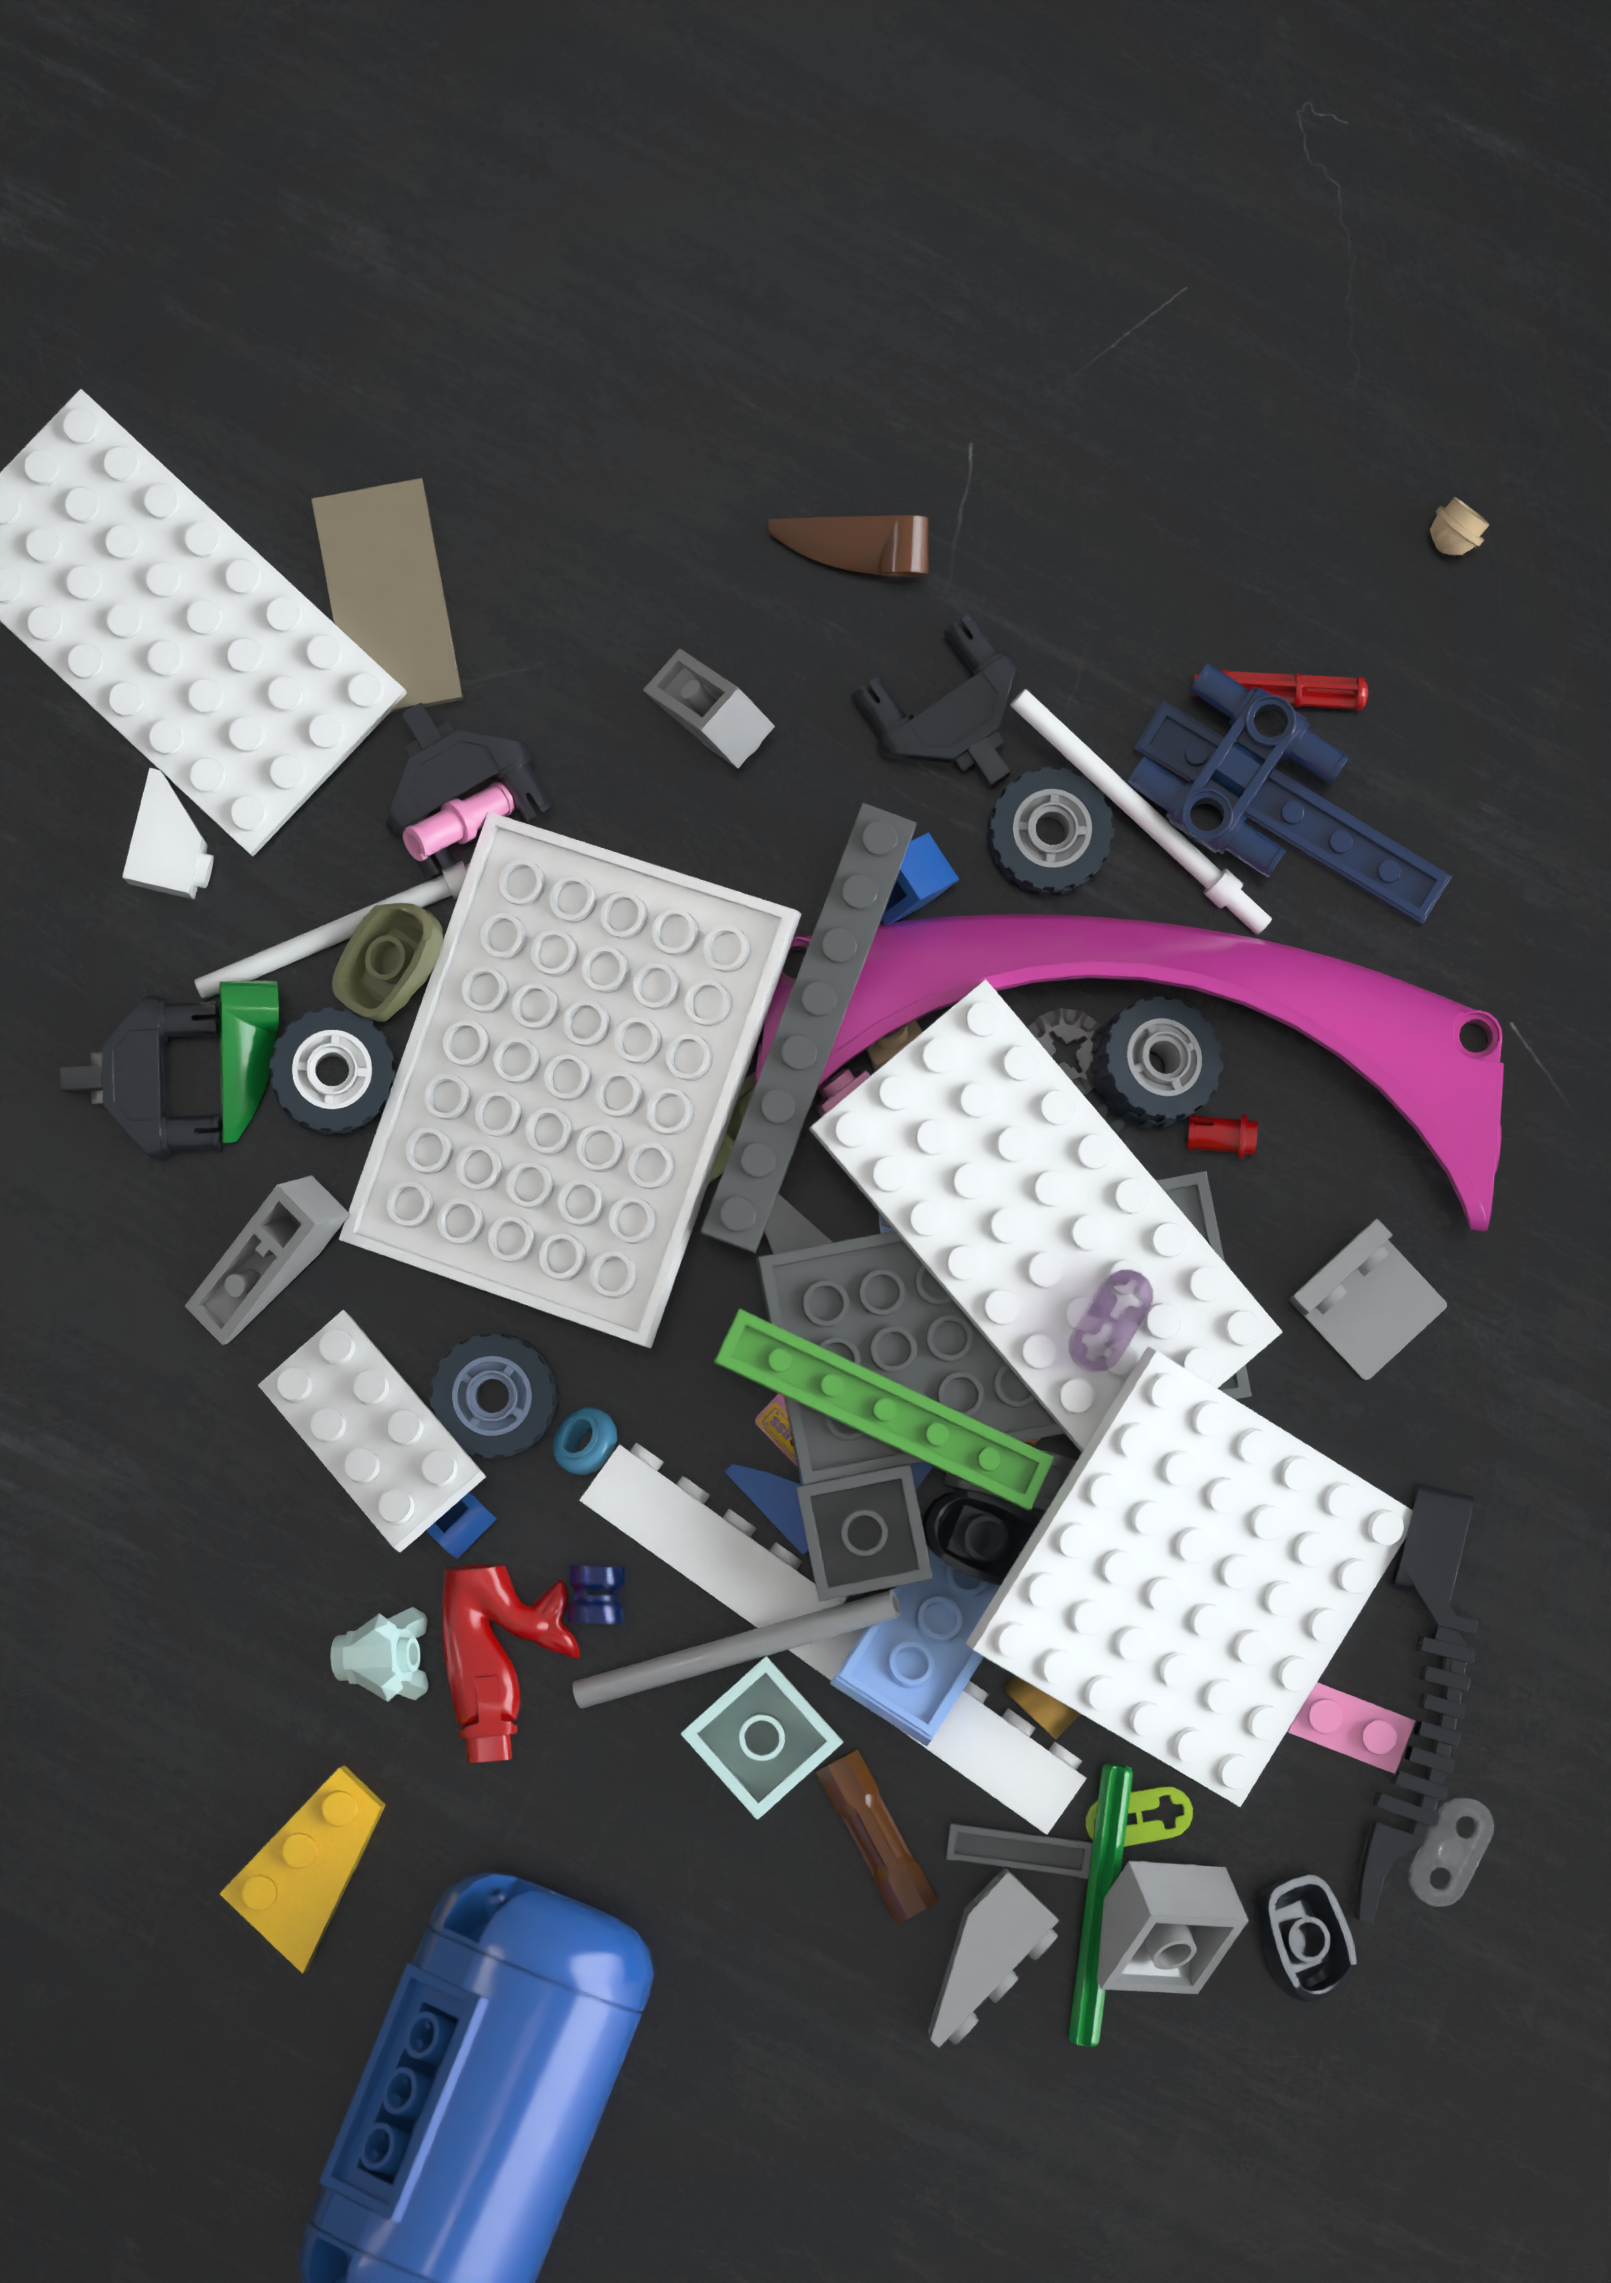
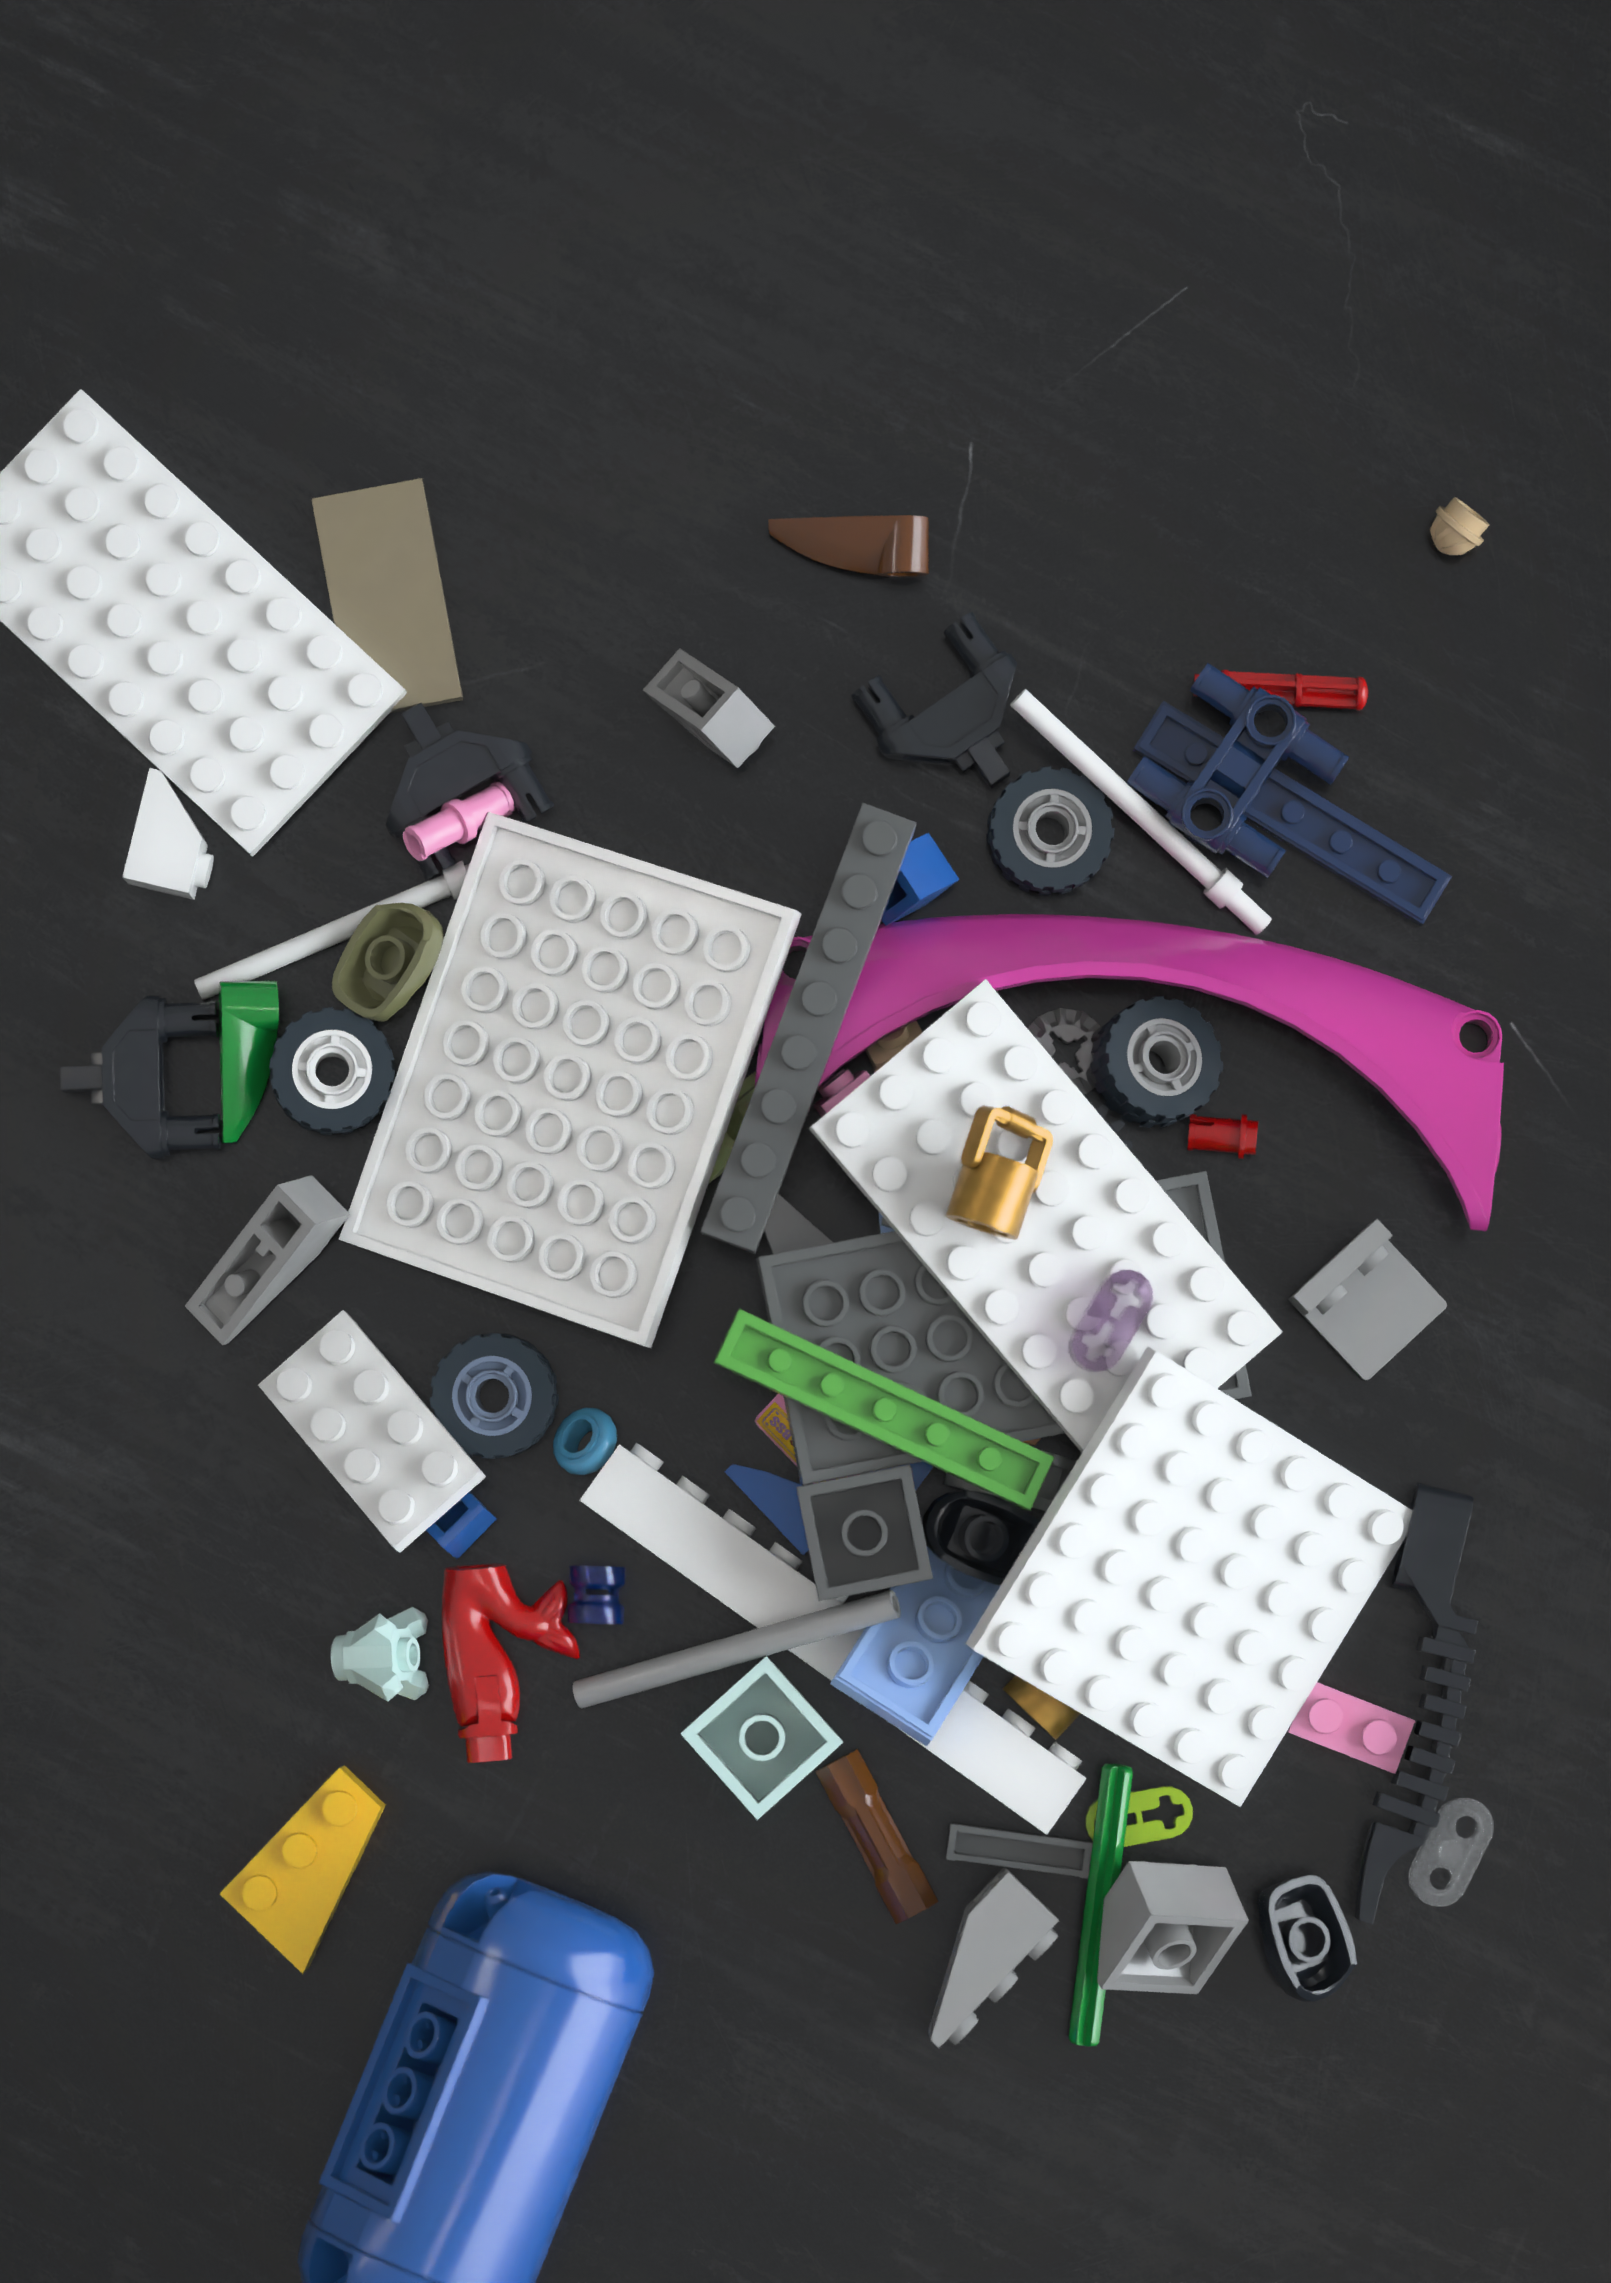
none -> pearl gold piece [945,1105,1053,1240]

